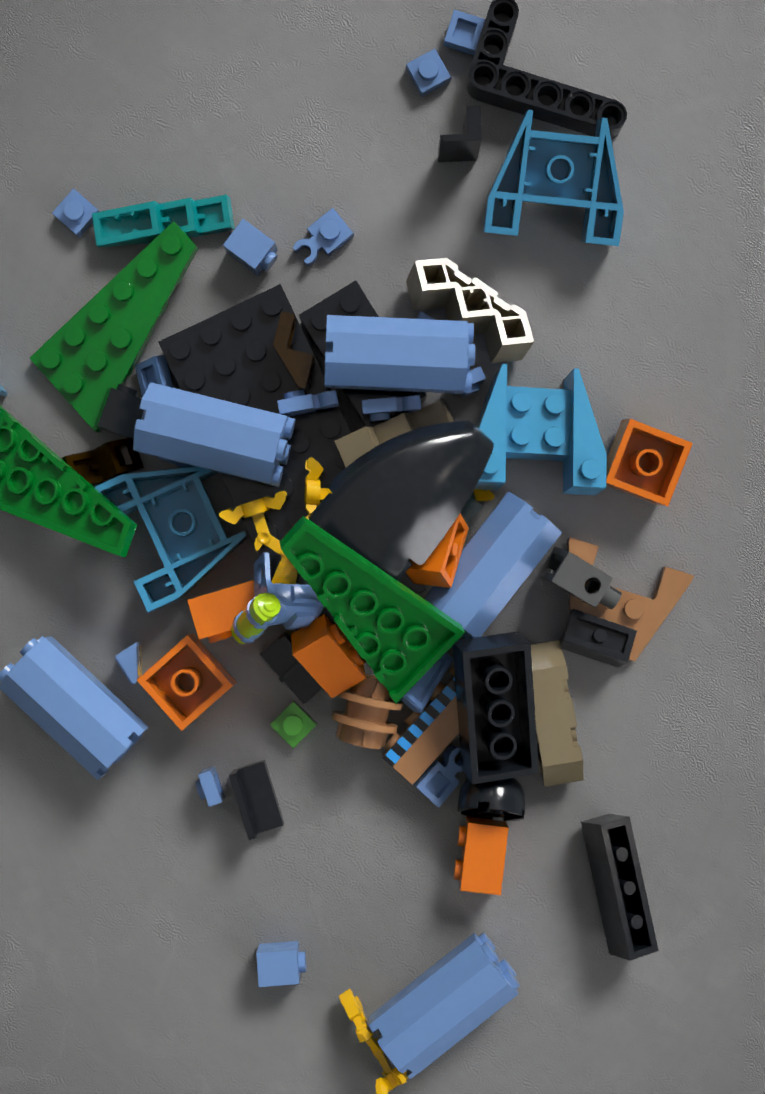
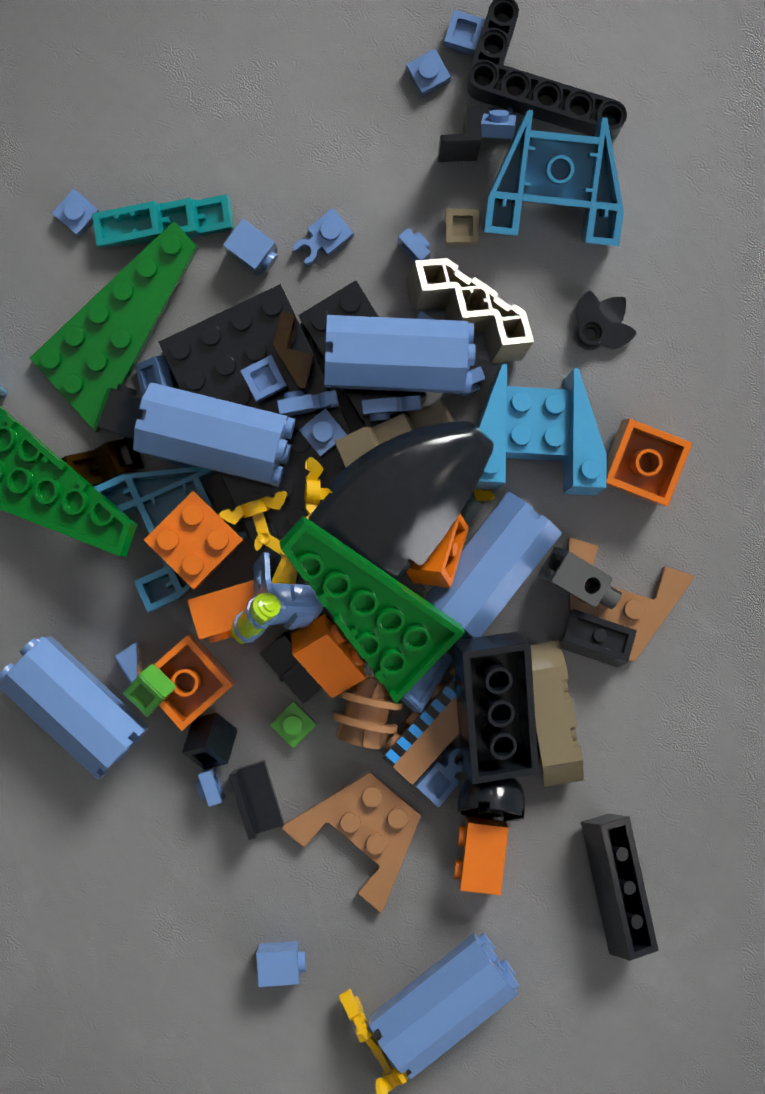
none -> bright green slope [123,664,176,717]
none -> orange brick [144,491,245,590]
none -> black panel [182,713,237,769]
none -> medium blue plate [240,355,287,403]
none -> medium nougat wing [281,771,421,913]
none -> medium blue plate [299,408,347,457]
none -> medium blue plate [398,228,431,262]
none -> dark tan plate [445,209,479,246]
none -> medium blue plate [481,107,516,139]
none -> black plate [573,291,636,350]

